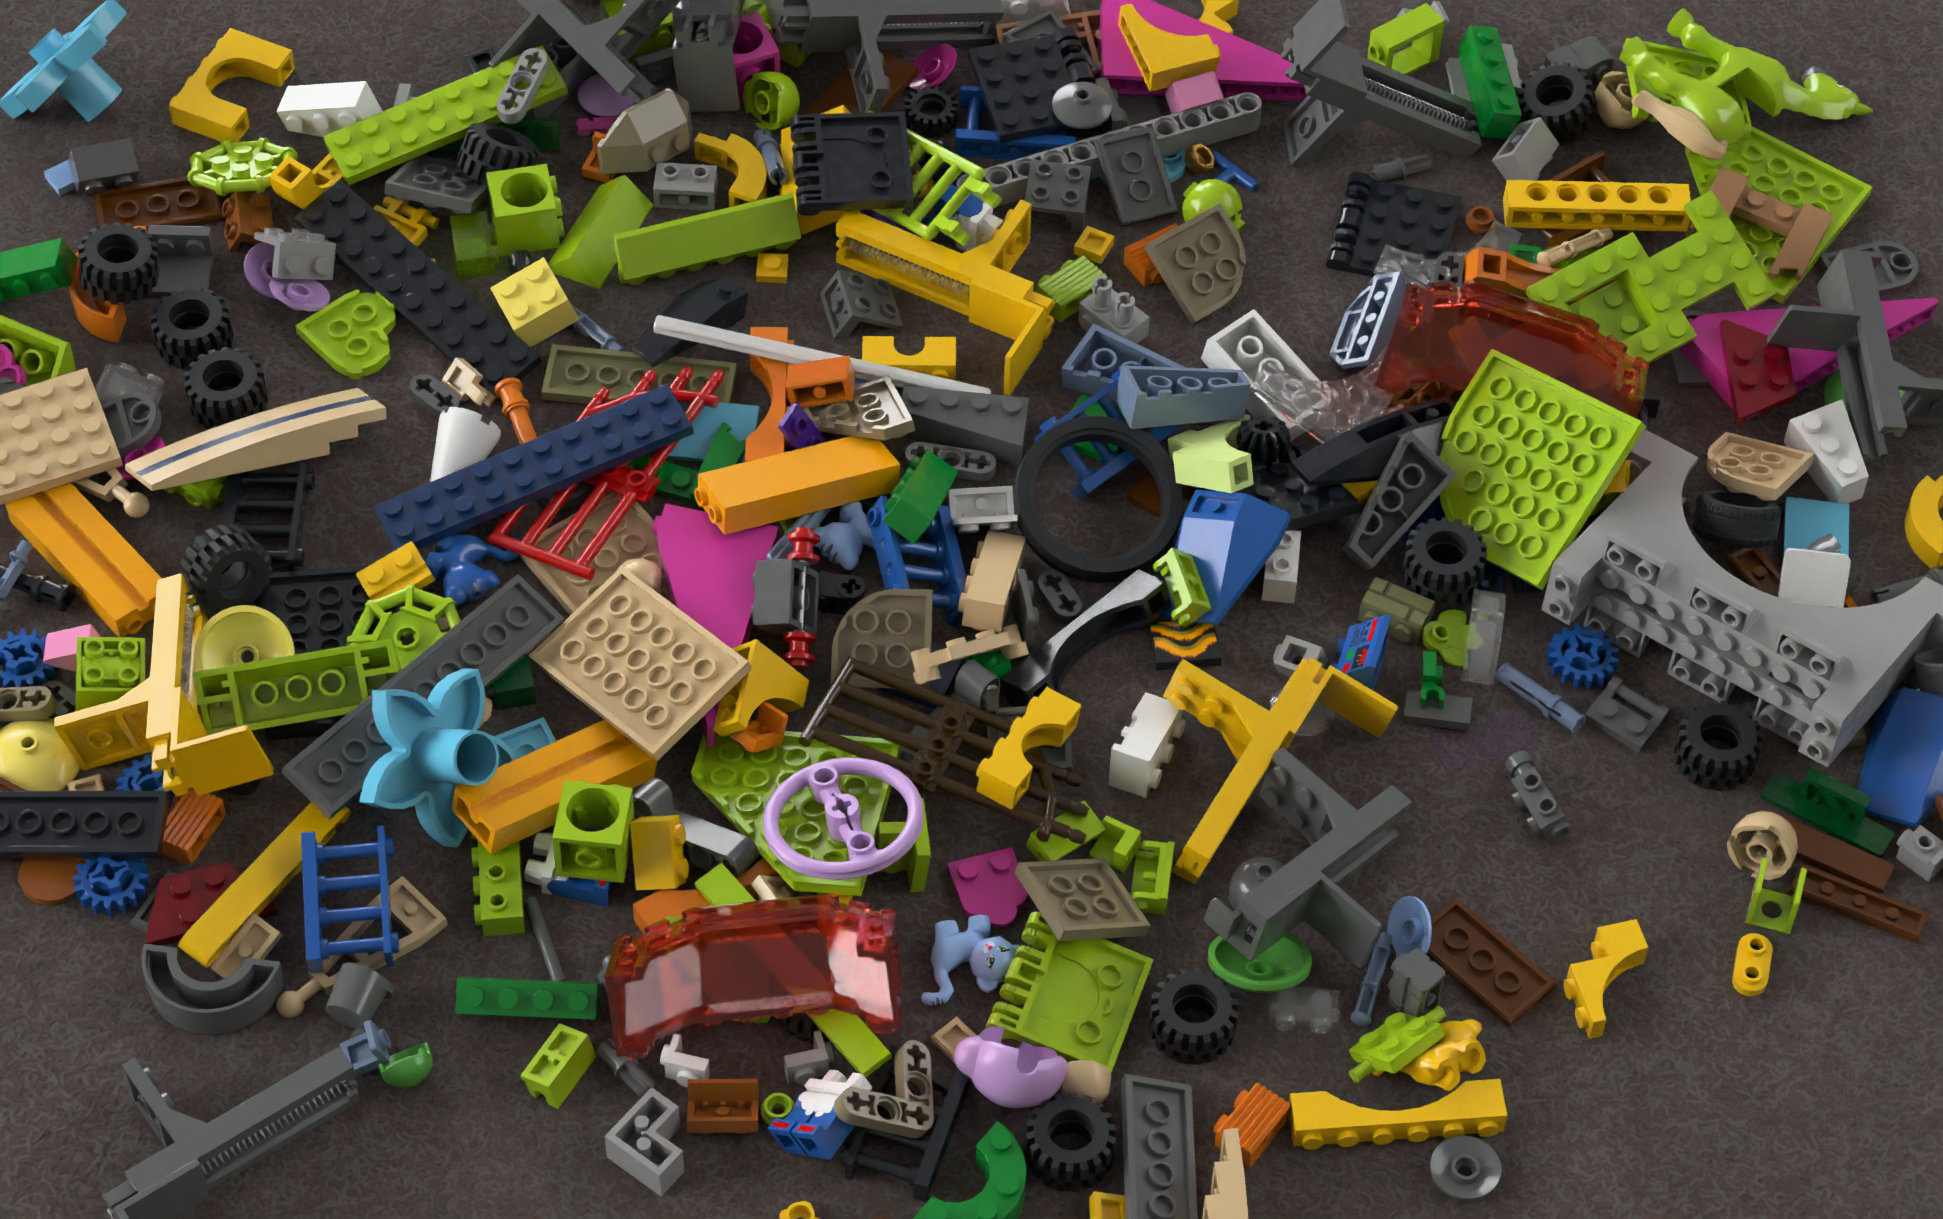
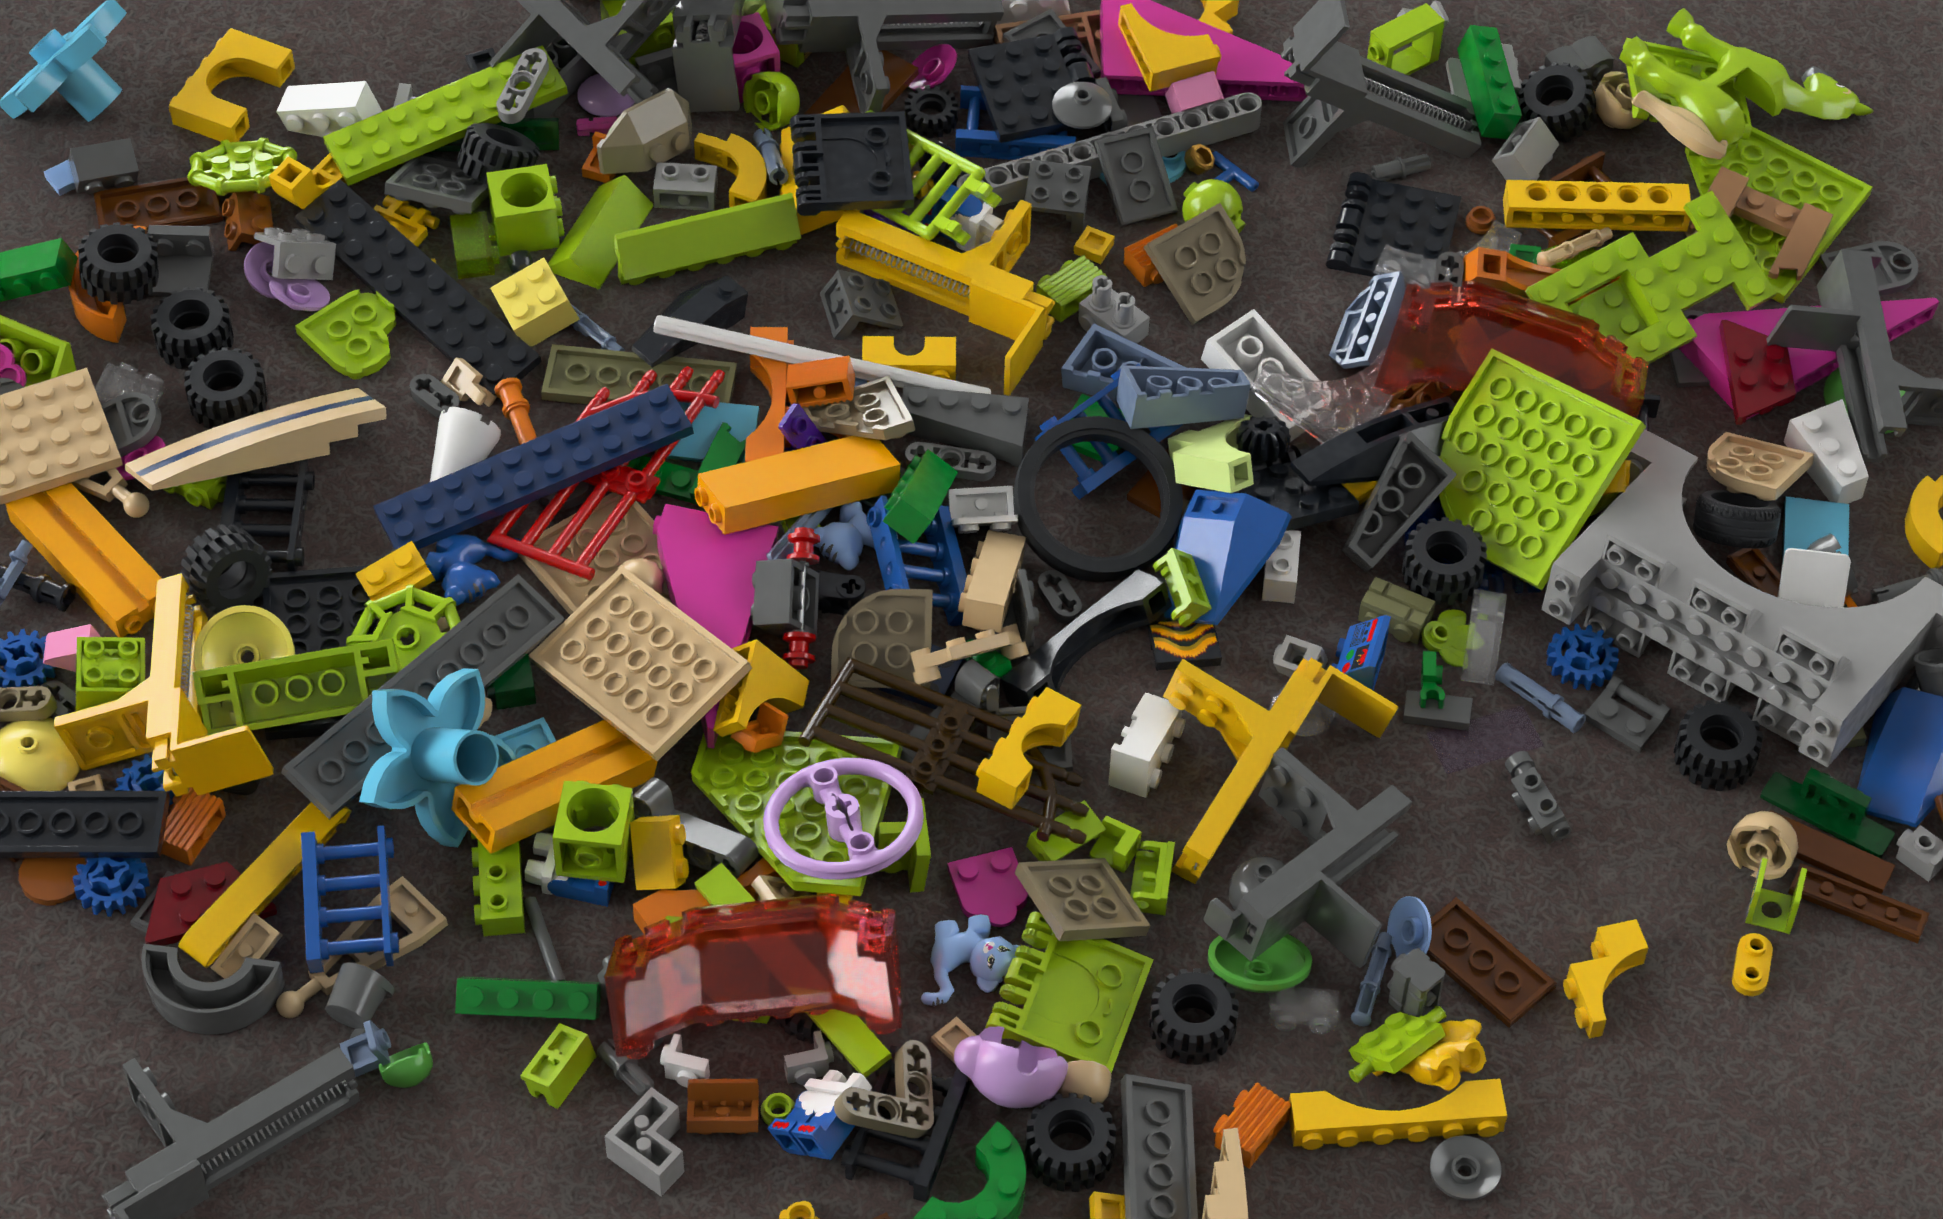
yellow plate [756,253,789,283] -> none

